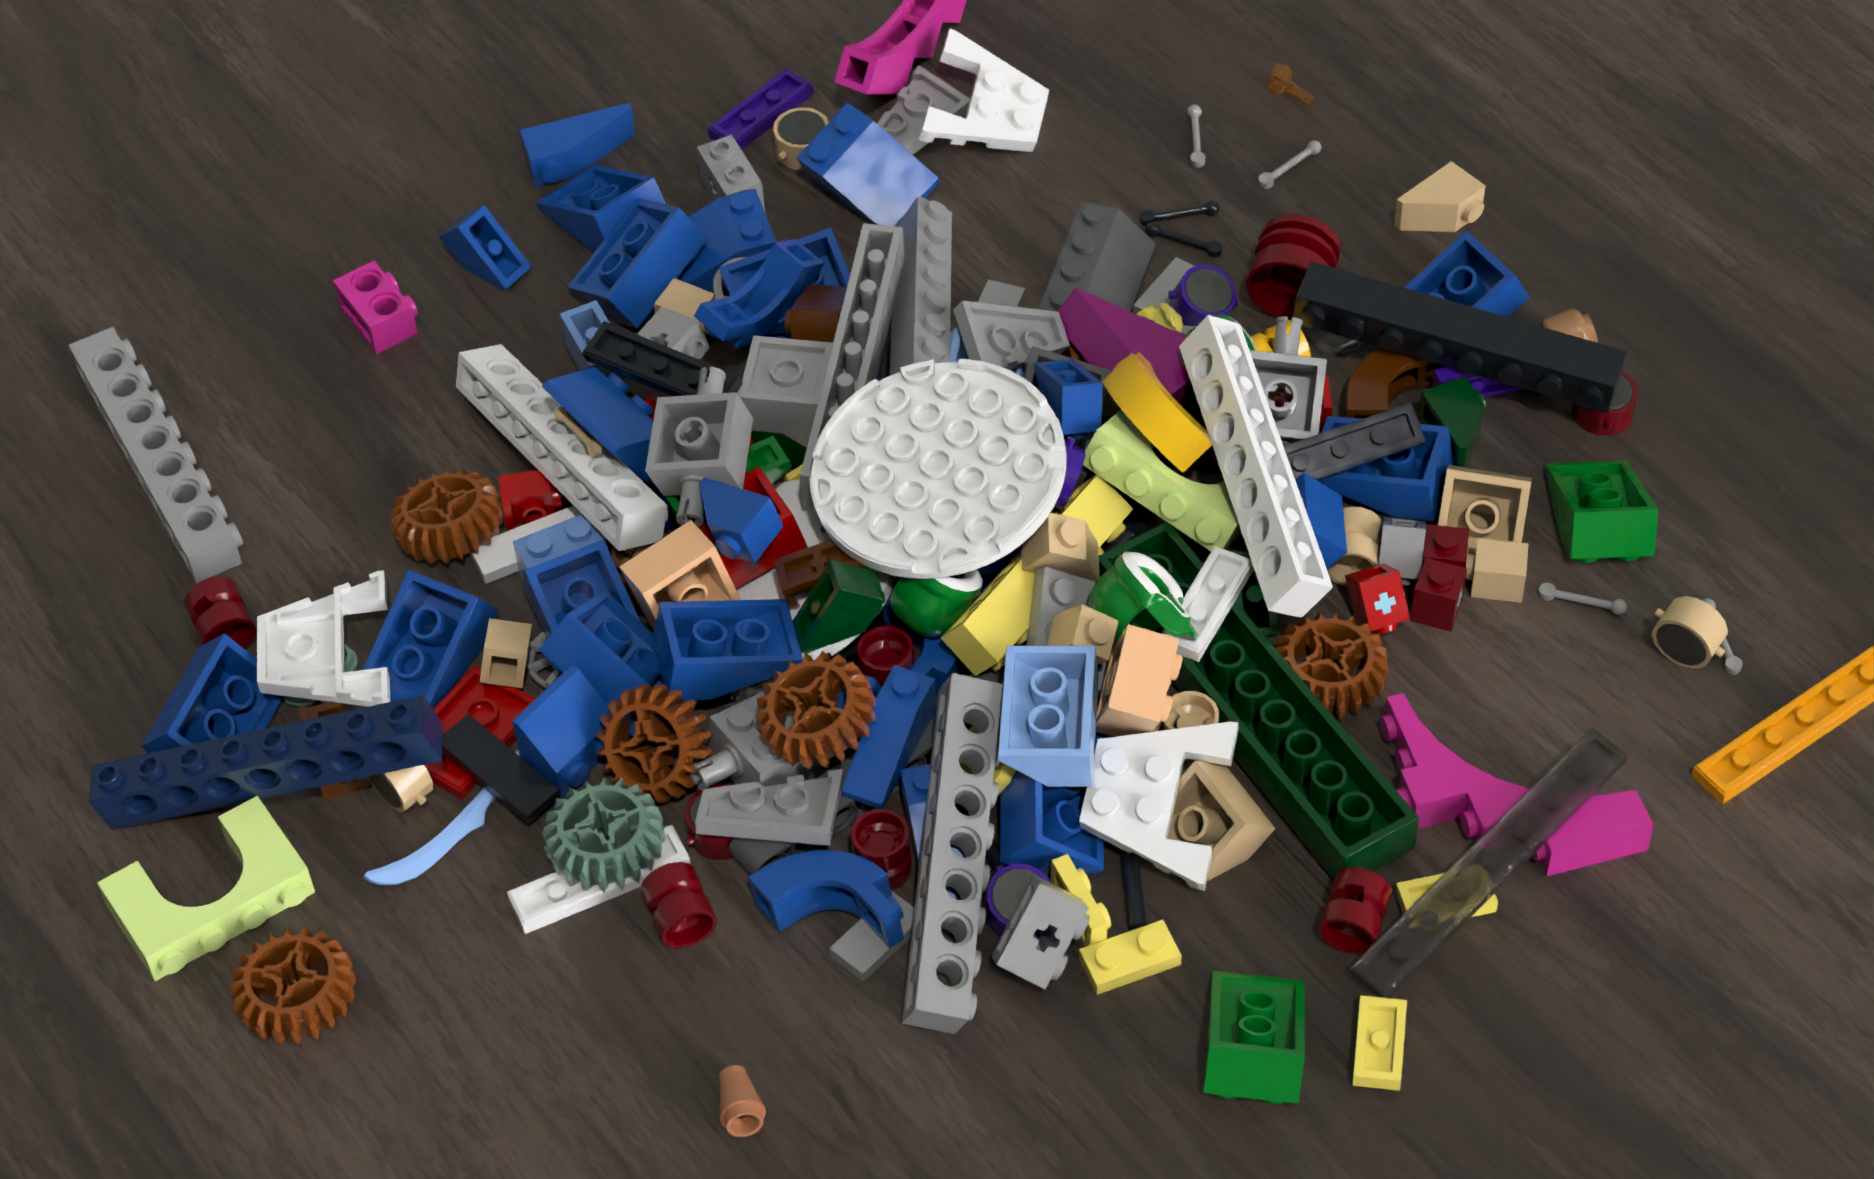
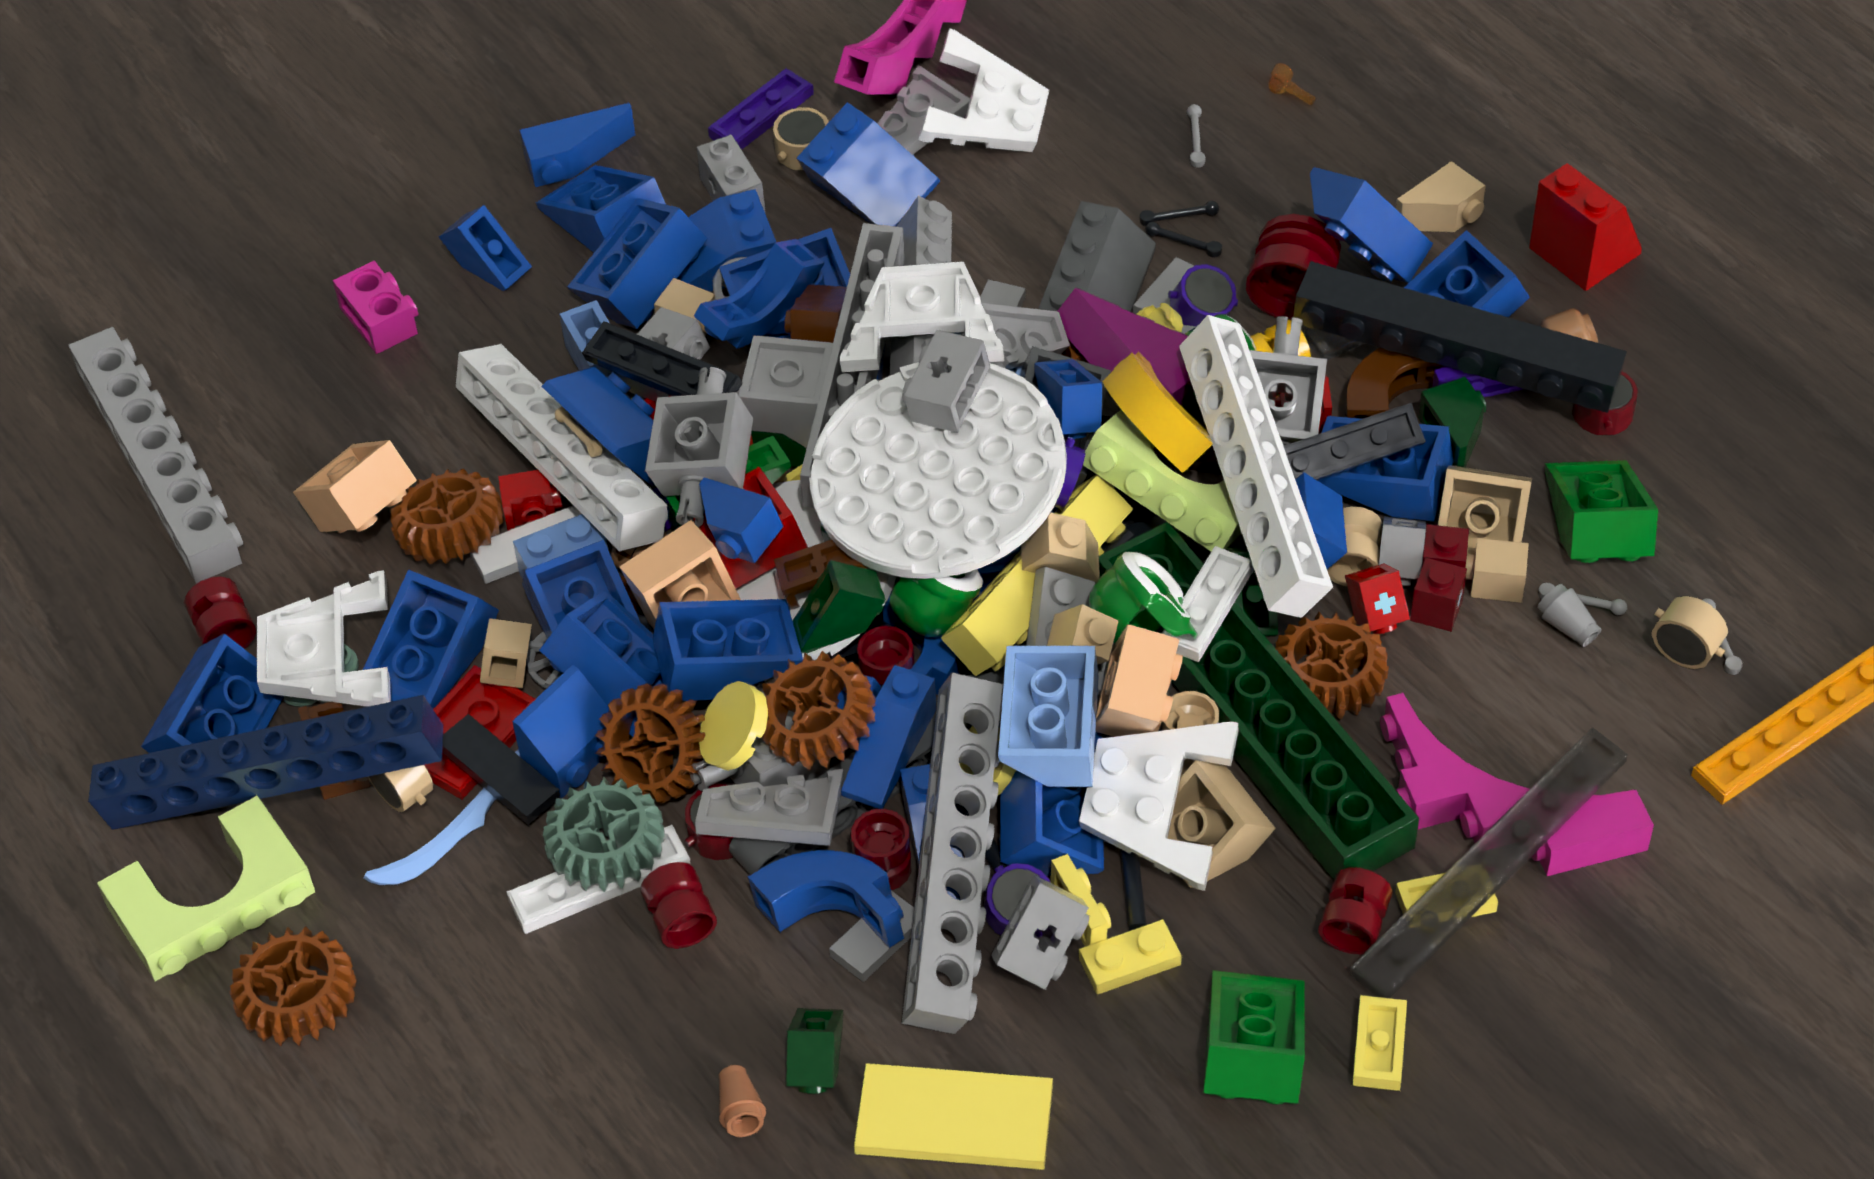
light grey hinge [1258,140,1322,189] -> none
none -> light nougat brick [293,440,417,533]
none -> light yellow tile [699,681,768,771]
none -> dark green slope [786,1008,843,1094]
none -> white wing [840,262,1004,372]
none -> light yellow tile [854,1063,1053,1170]
none -> light grey brick [902,330,990,433]
none -> blue slope [1310,167,1433,283]
none -> red slope [1529,163,1642,291]
none -> light grey cone [1537,584,1602,647]

